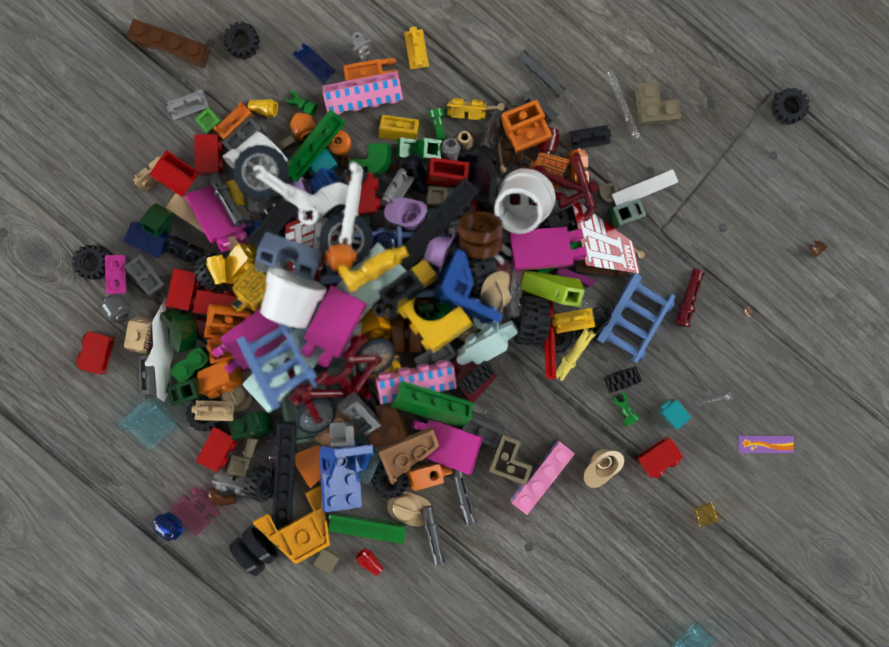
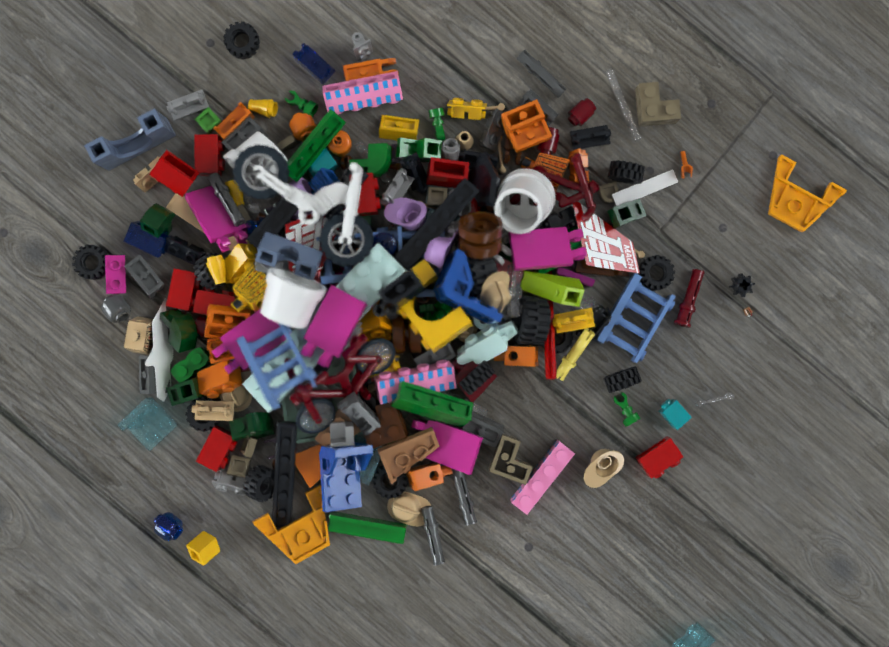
red piece [76,331,116,375] -> none
reddish brown arch [127,19,211,69] -> none
clear pink plate [170,485,221,536] -> none
reddish brown arm [208,488,237,506] -> none
black wheel [229,525,278,576] -> none
dark tan tile [313,548,340,575] -> none
orange head [325,243,356,271] -> none
yellow piece [338,245,408,293] -> none
red cone [355,548,384,576] -> none
yellow hinge [404,27,429,70] -> none
clear yellow tile [693,502,719,527] -> none
medium lavender sticker [739,436,794,453] -> none
black tyre [771,88,810,125] -> none
reddish brown hinge [809,241,827,257] -> none
none -> sand blue arch [84,109,176,171]
none -> yellow panel [186,531,220,566]
none -> orange torso [494,346,538,367]
none -> dark red brick [568,98,596,127]
none -> black tyre [608,160,645,184]
none -> black tyre [639,255,675,290]
none -> orange hand [680,151,693,179]
none -> black gear [729,273,755,297]
none -> light orange wing [768,154,847,232]

